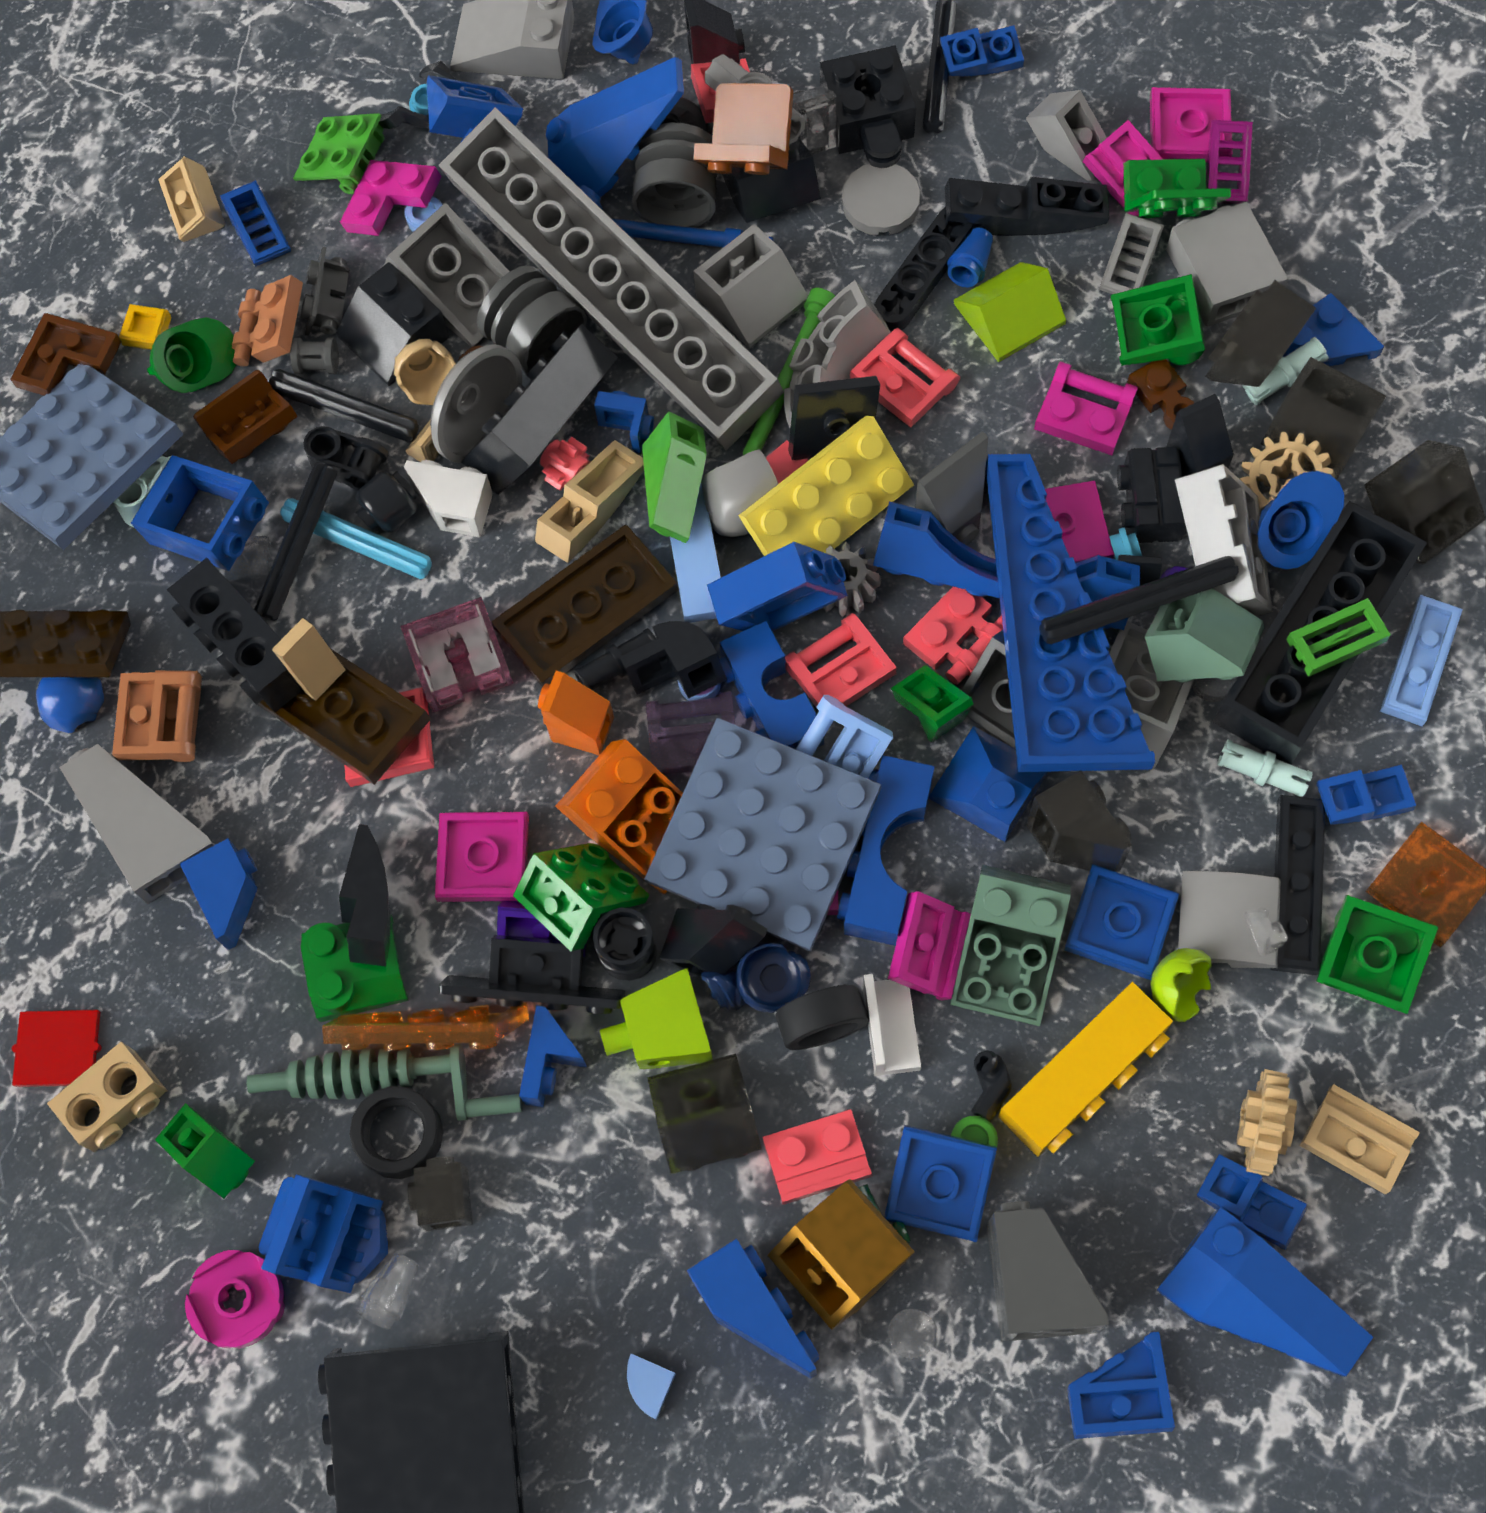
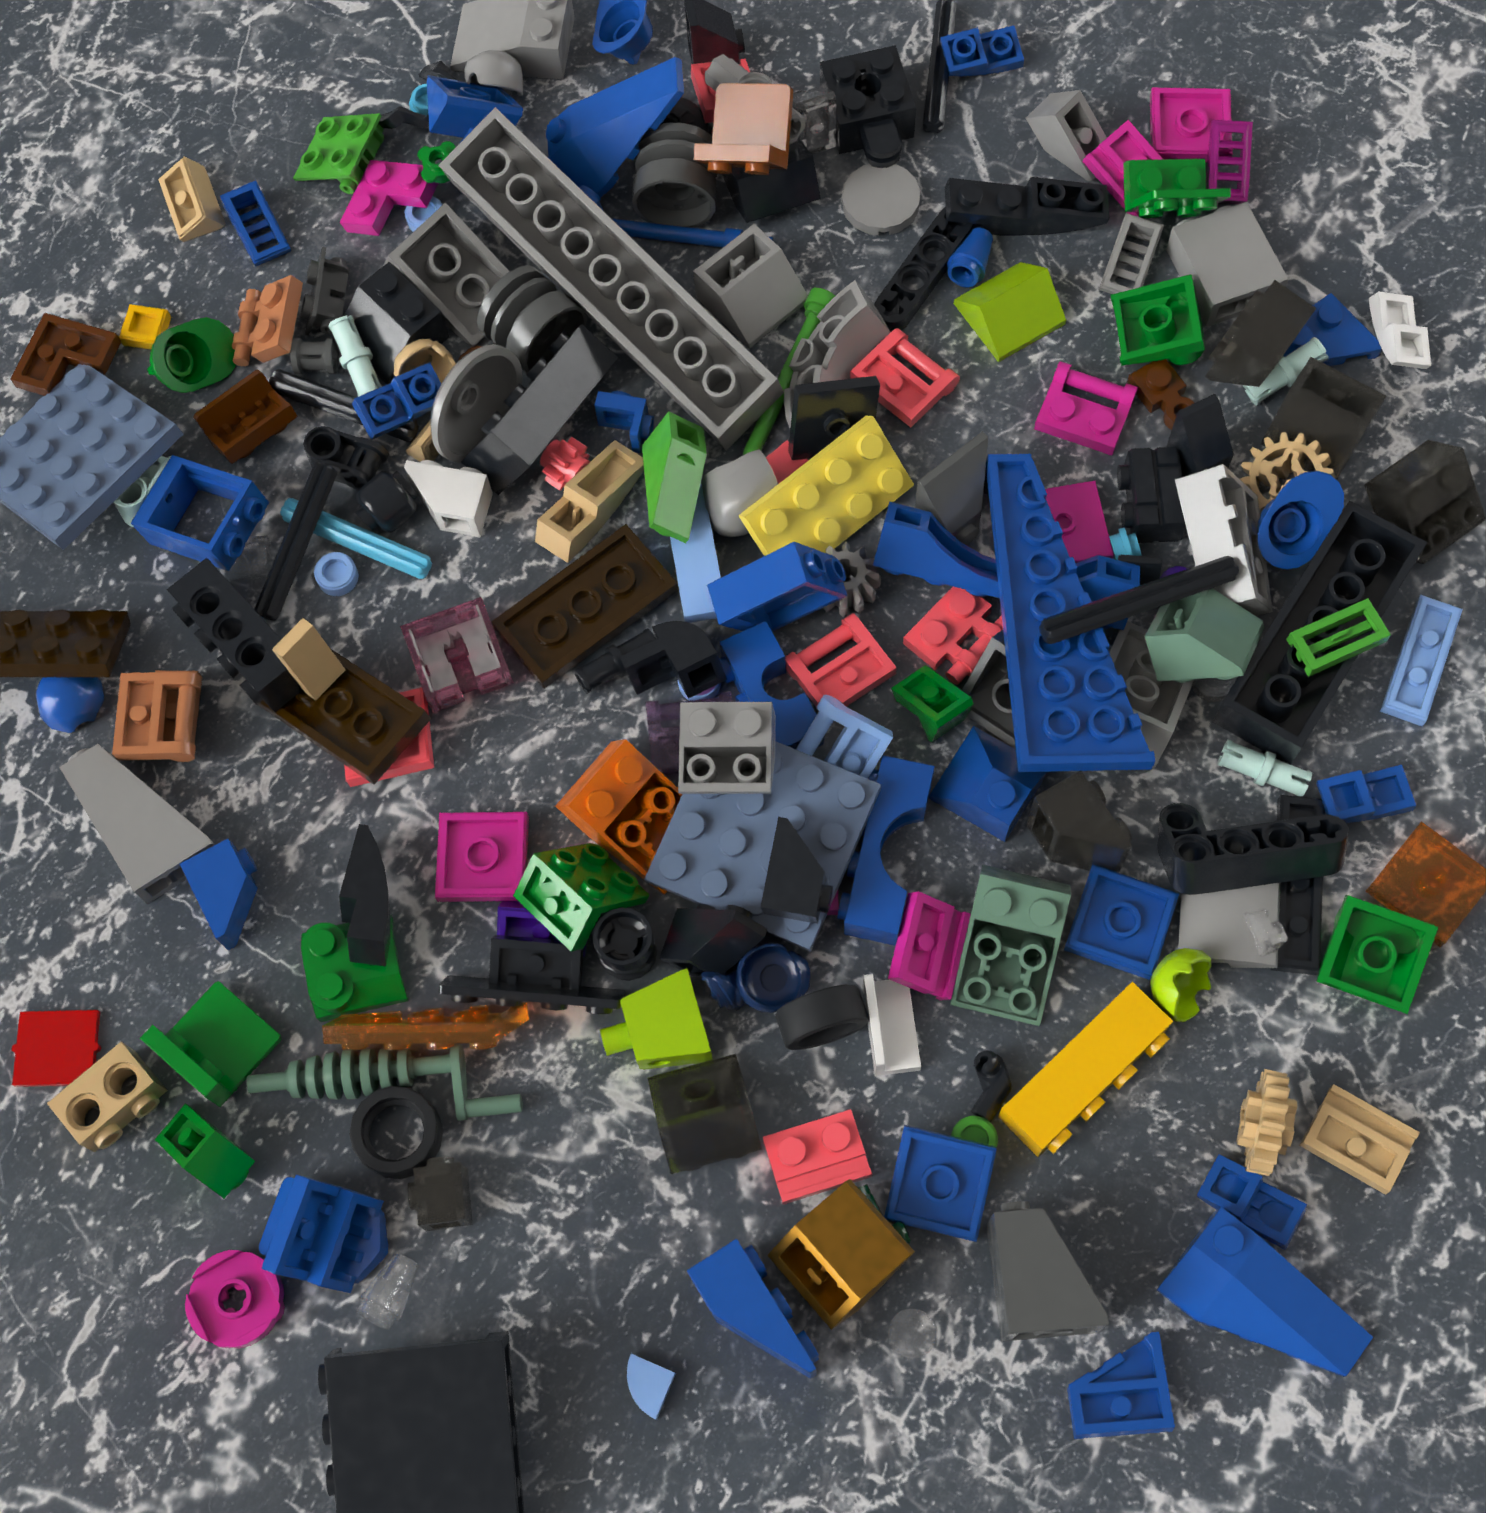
blue slope [519,1005,587,1107] -> none
orange slope [538,671,614,755] -> none
none -> green bracket [139,981,282,1107]
none -> light blue tile [314,552,359,596]
none -> light aqua pin [328,315,382,397]
none -> blue slope [352,362,441,440]
none -> green plate [417,141,456,183]
none -> light grey hair [464,50,523,96]
none -> light grey slope [678,702,776,794]
none -> black slope [761,817,833,924]
none -> black beam [1157,803,1349,895]
none -> white slope [1369,291,1431,369]

